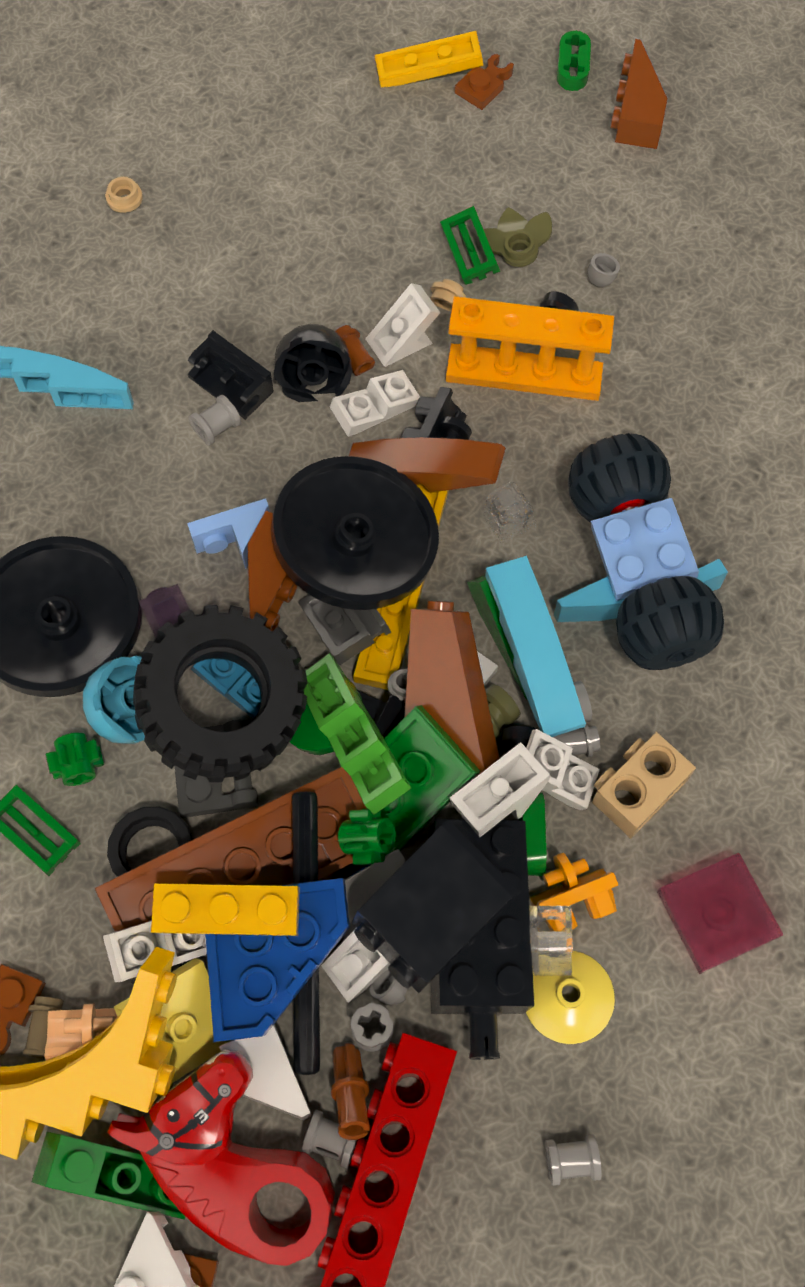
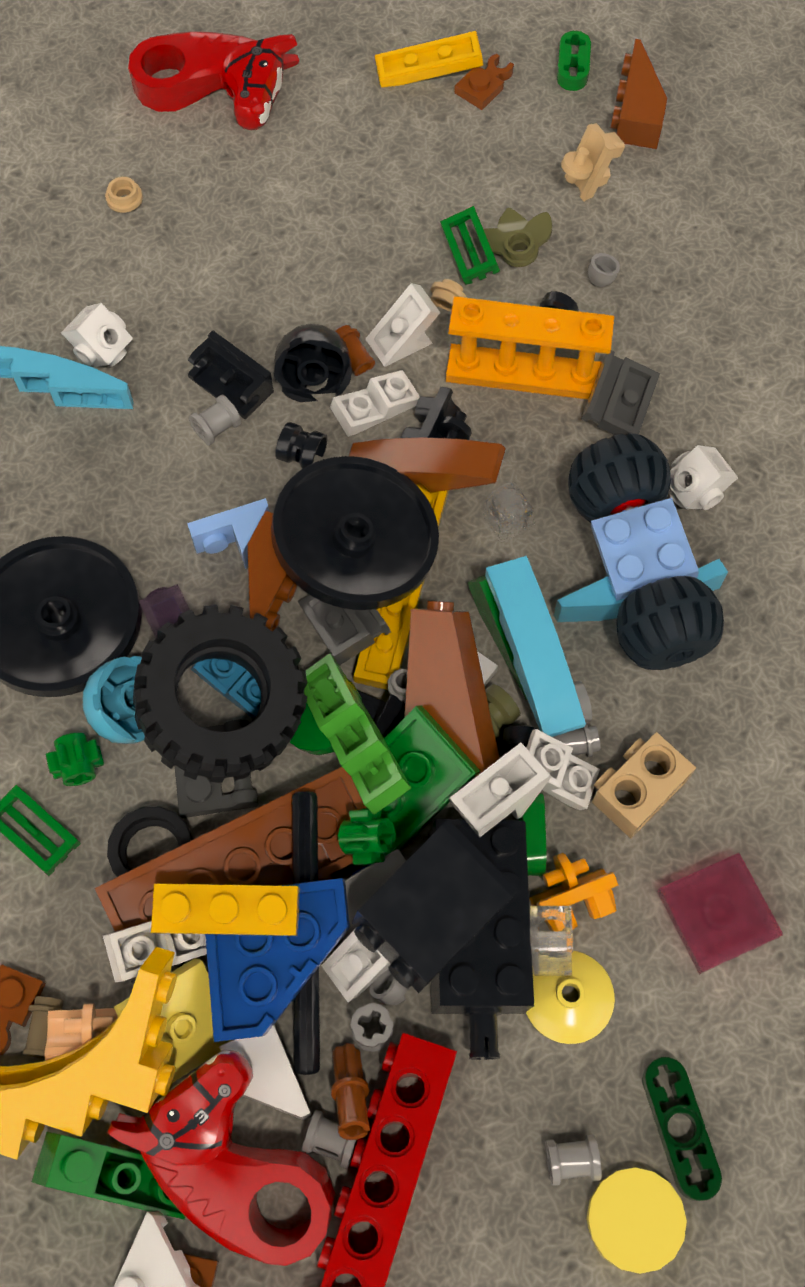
none -> white brick [61,303,133,367]
none -> red animal [128,32,299,130]
none -> black wheel [275,422,328,468]
none -> tan hips [561,123,625,202]
none -> dark grey plate [581,350,660,435]
none -> light yellow tile [586,1167,687,1274]
none -> dark green beam [642,1057,722,1201]
none -> white brick [669,445,738,510]

